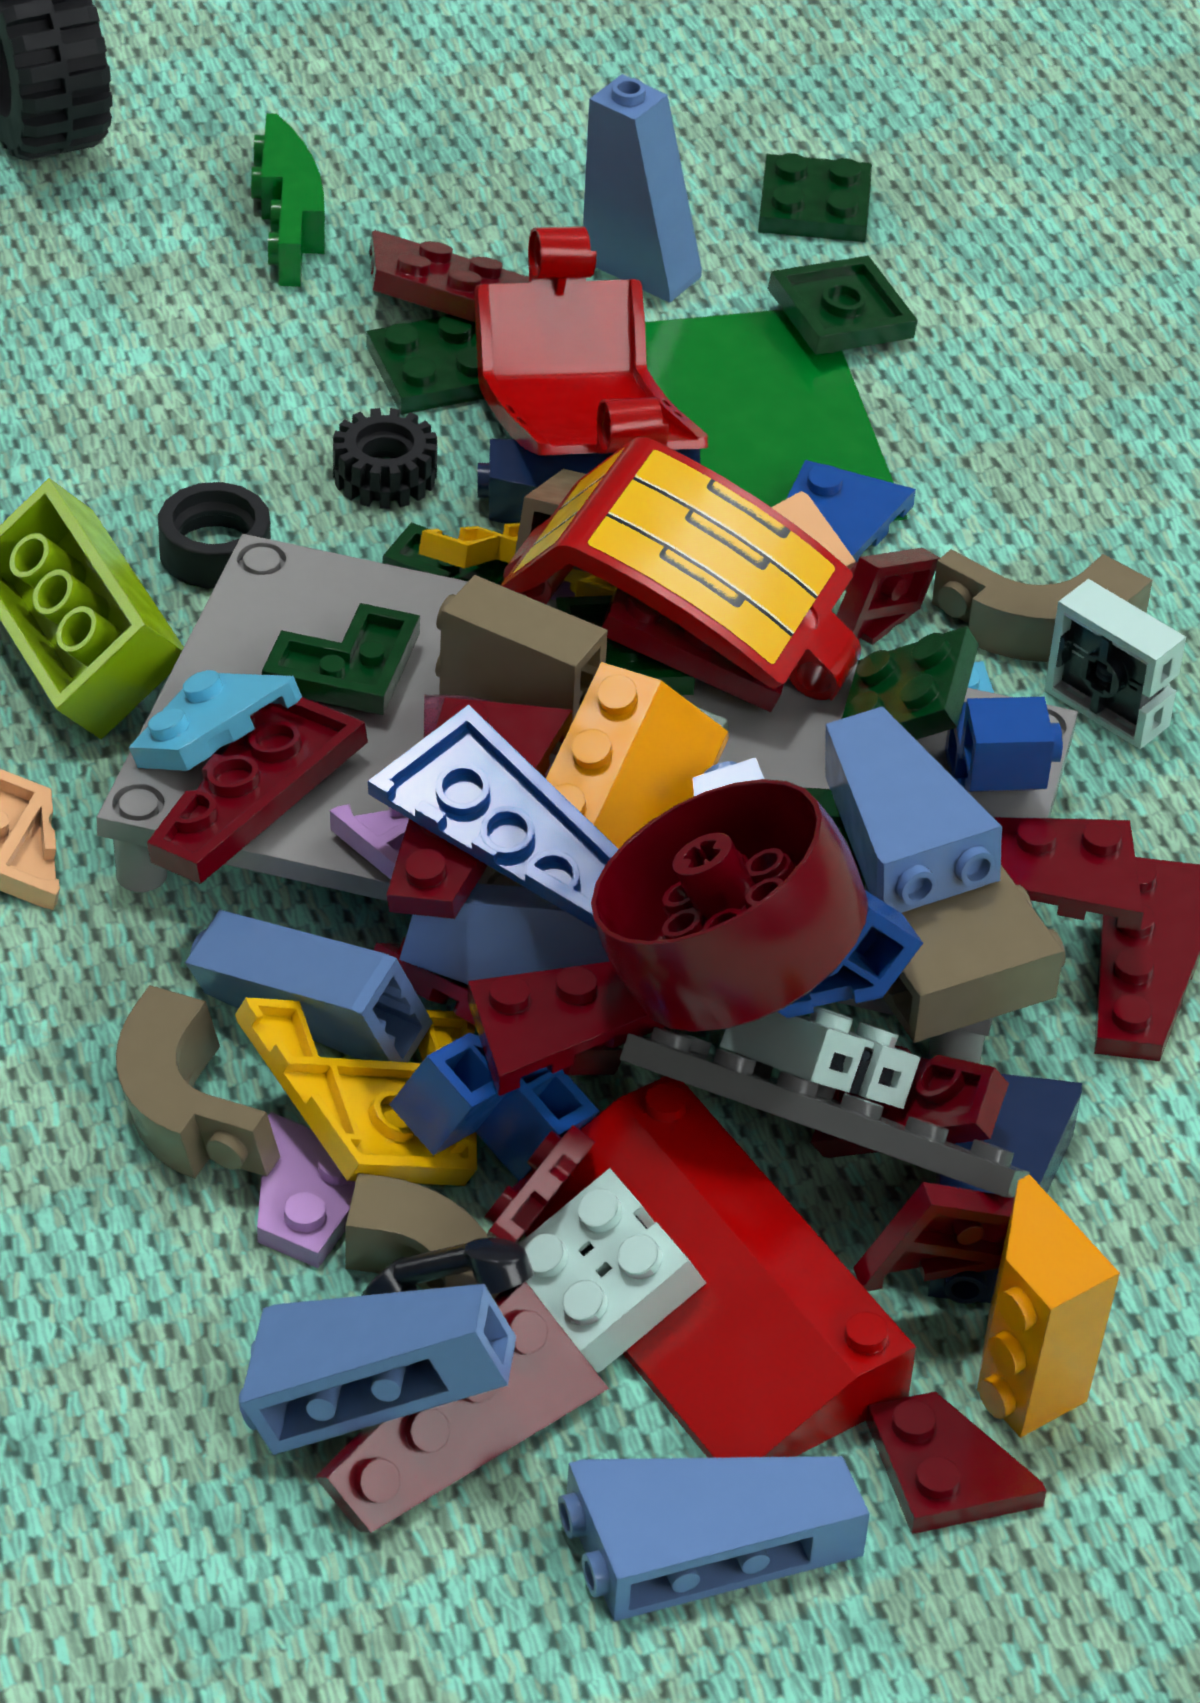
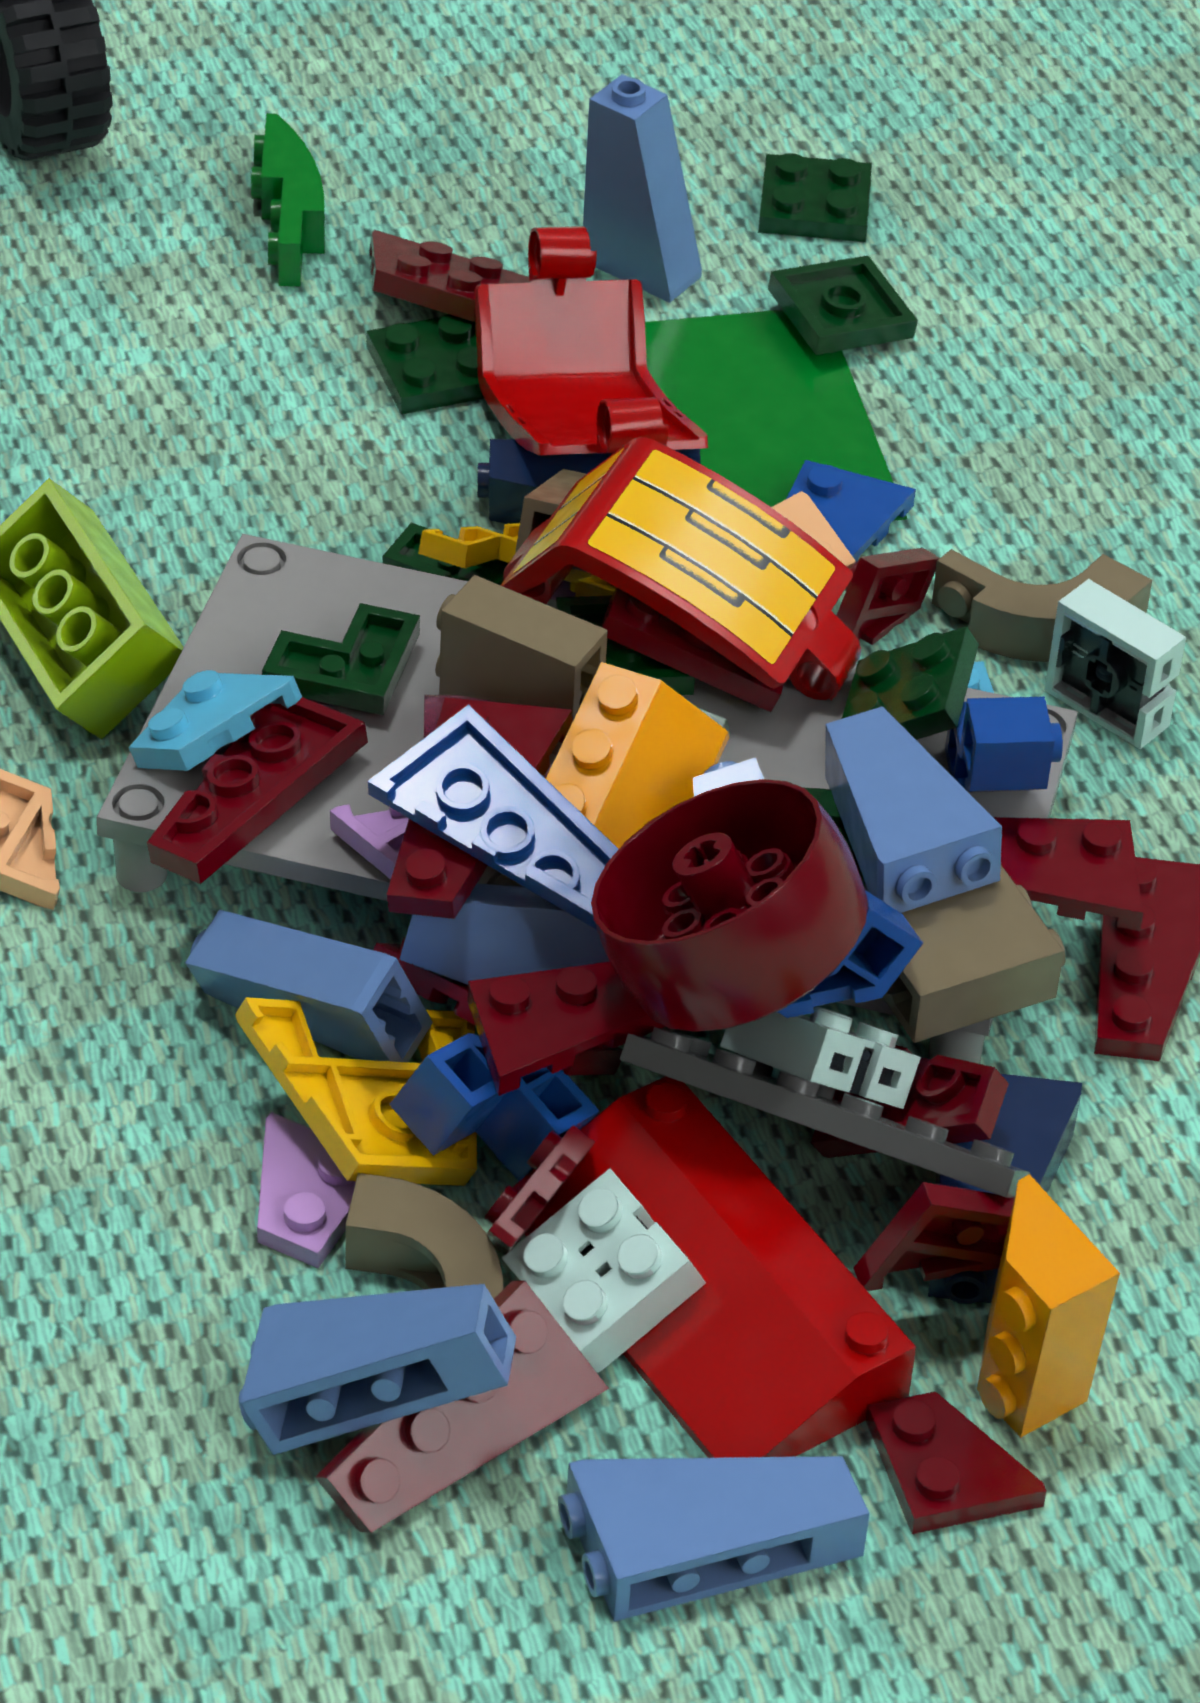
dark tan arch [116,985,280,1179] -> none
black tyre [158,482,271,589] -> none
black tyre [333,408,437,509] -> none
black bar [361,1237,534,1296] -> none

